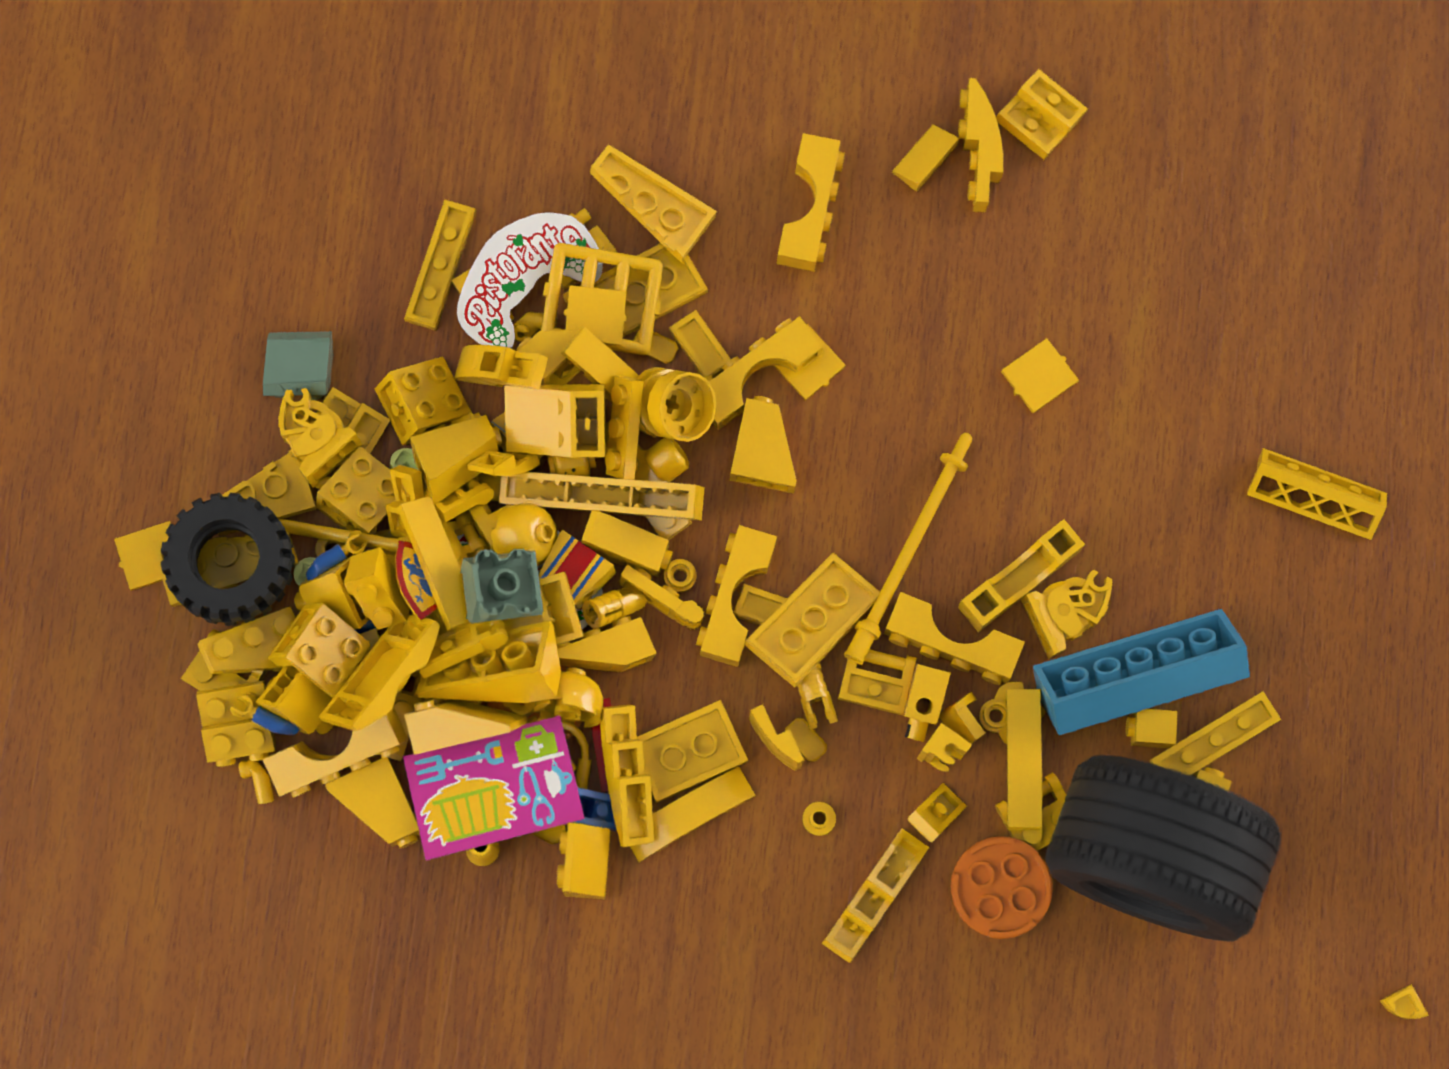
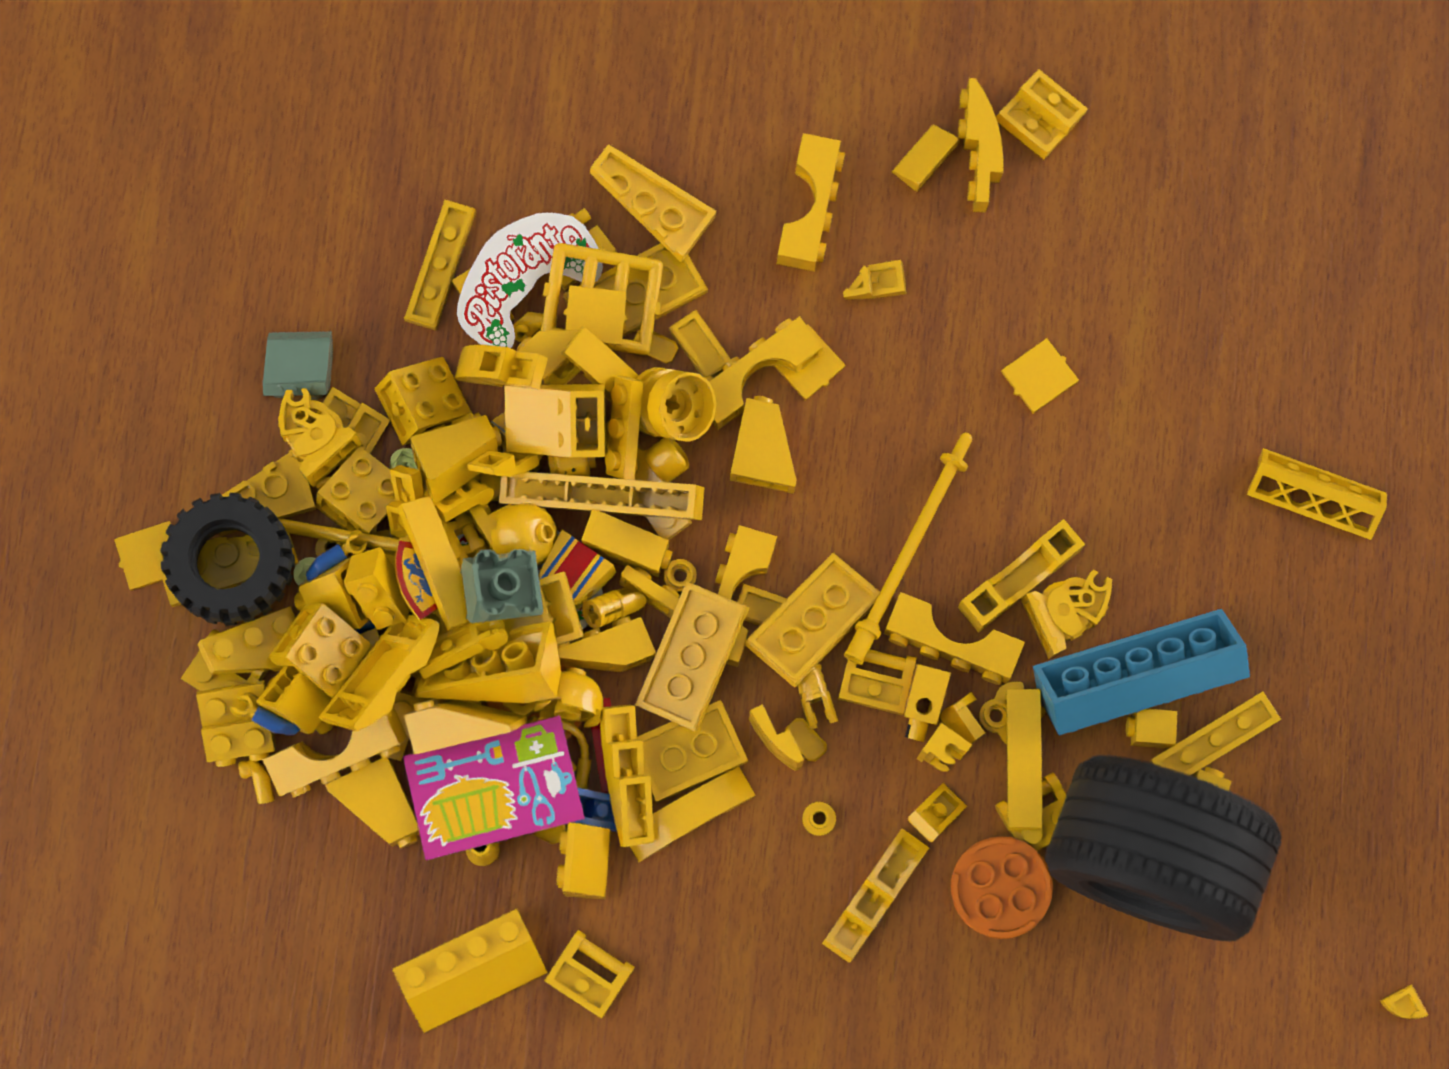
none -> yellow slope [392,909,548,1033]
none -> yellow plate [545,930,635,1019]
none -> yellow tile [635,581,749,732]
none -> yellow slope [843,260,907,300]

